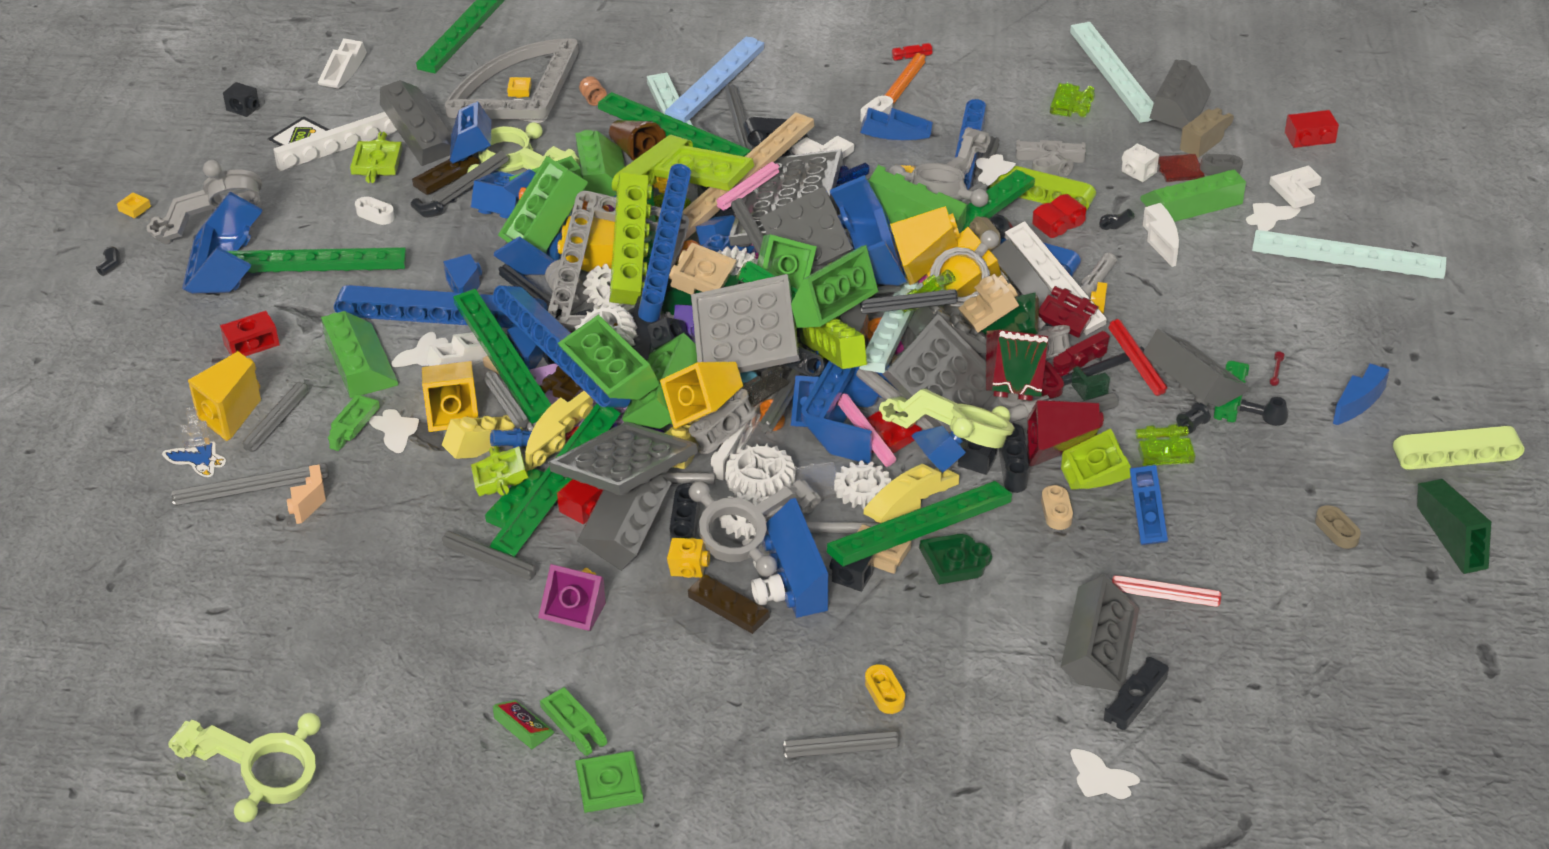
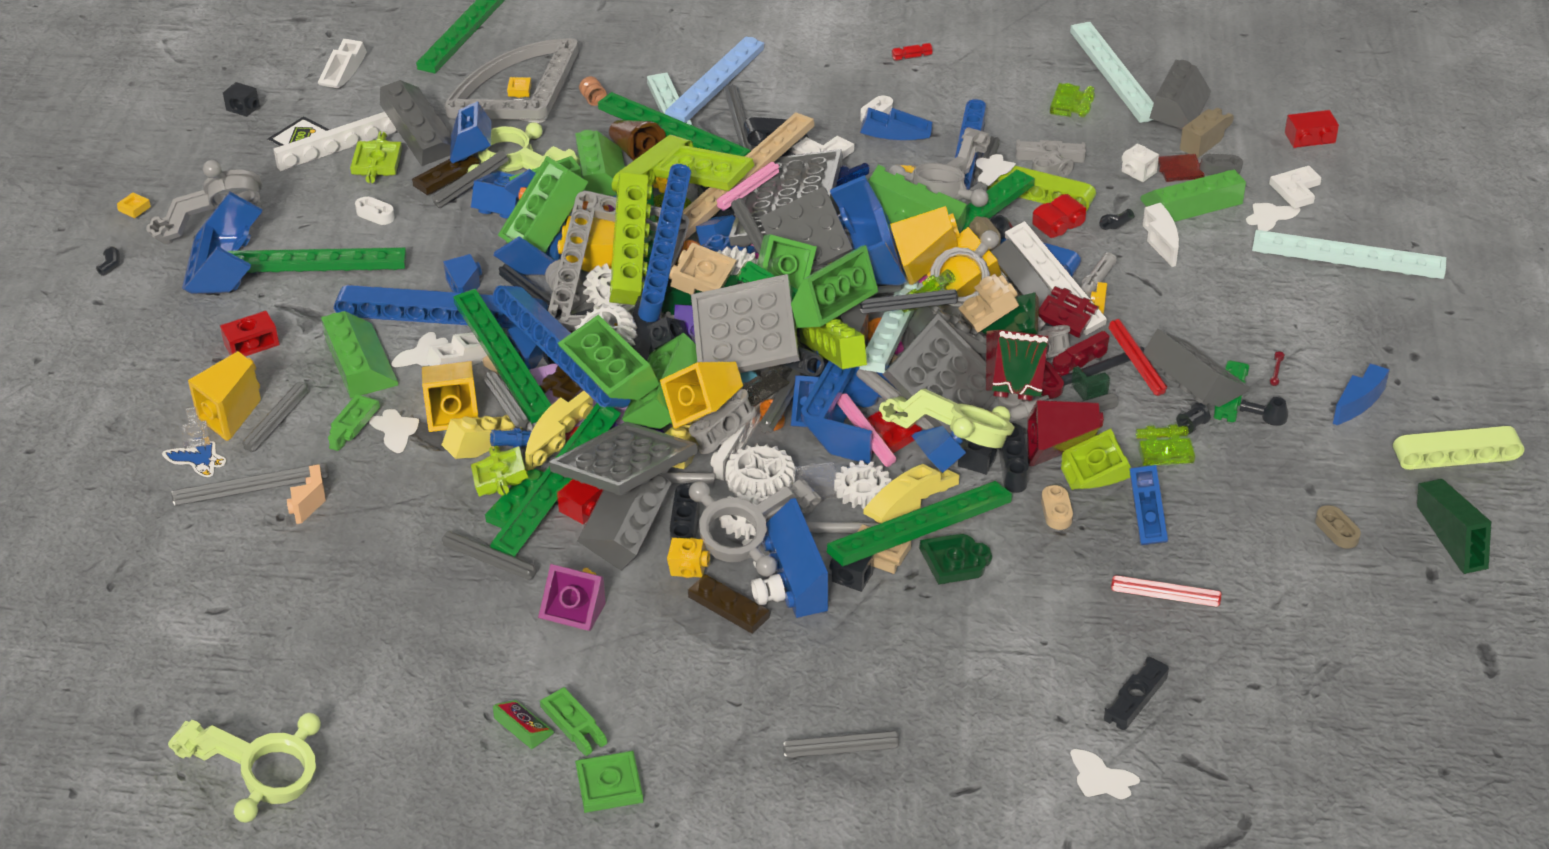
black arm [411,198,444,218] -> none
yellow plate [865,664,905,714] -> none
orange axle [884,53,926,104] -> none
dark grey slope [1061,575,1139,692] -> none

